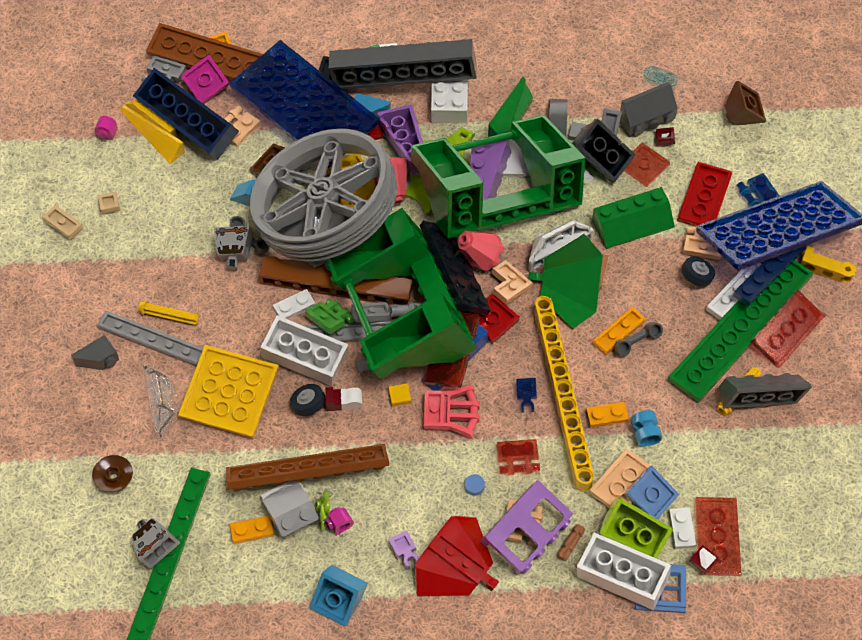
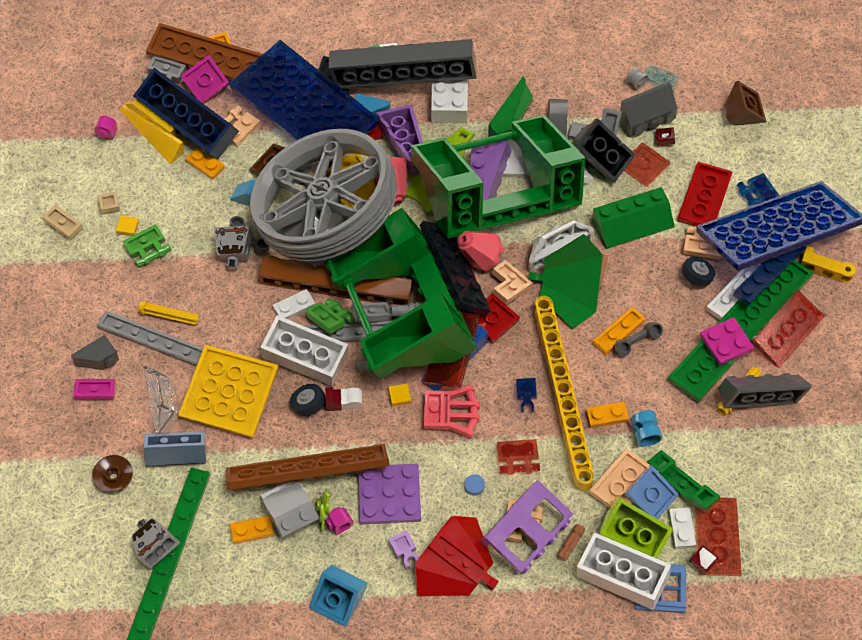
none -> dark pink plate [74,379,116,400]
none -> yellow tile [116,215,139,236]
none -> bright green plate [123,224,171,267]
none -> sand blue brick [144,431,206,465]
none -> light orange plate [185,147,225,180]
none -> medium lavender plate [358,464,421,525]
none -> light grey wheel [626,67,648,90]
none -> green slope [647,450,720,511]
none -> dark pink plate [700,317,754,366]

